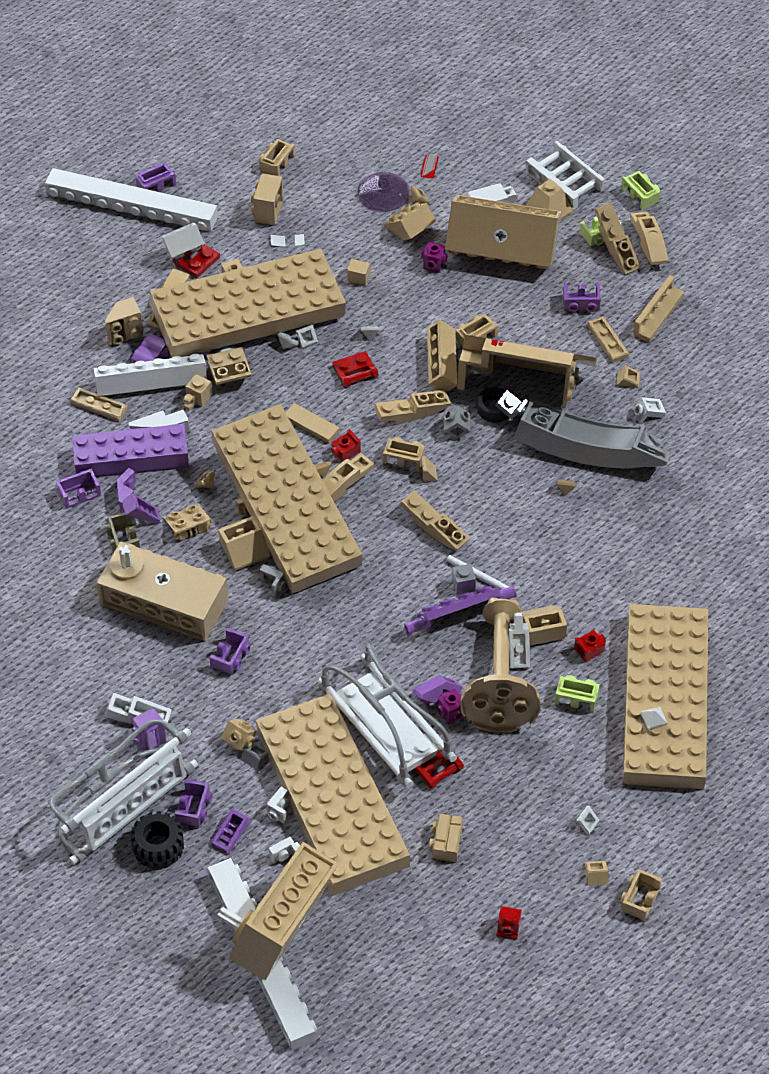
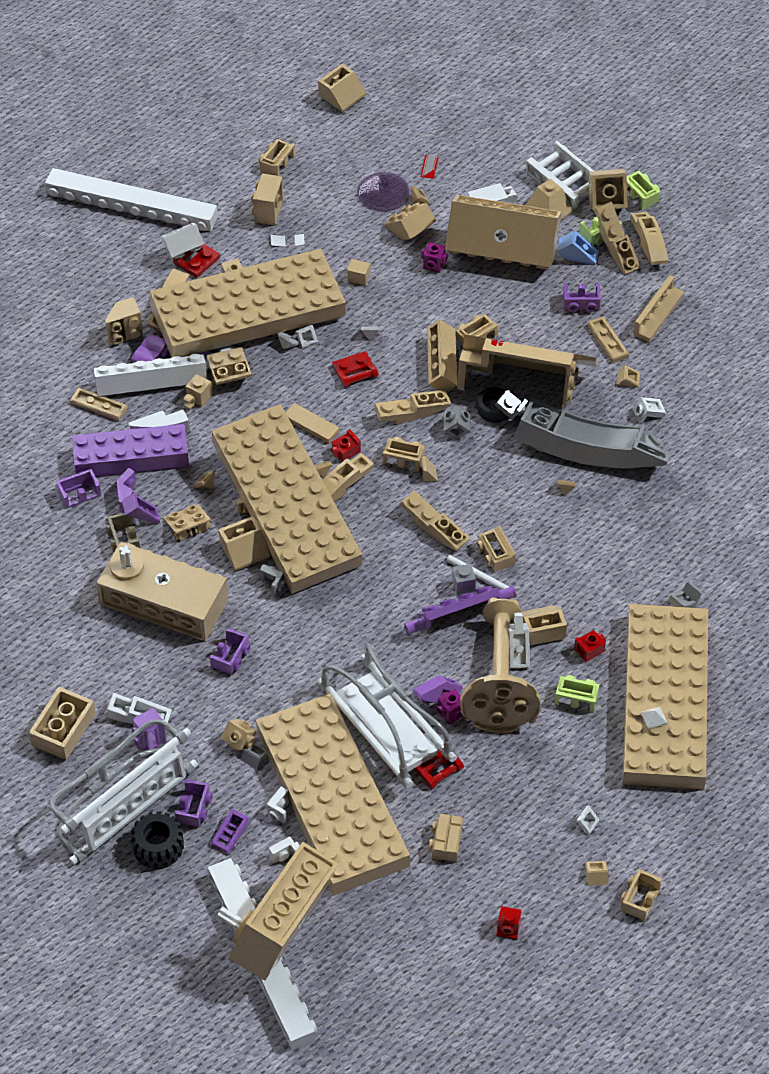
medium lavender window [135,163,176,191] -> none
none -> tan brick [29,687,96,760]
none -> tan slope [318,64,366,112]
none -> tan window [476,526,516,572]
none -> light blue slope [557,230,599,265]
none -> tan brick [589,169,628,210]
none -> light grey bracket [668,581,703,608]

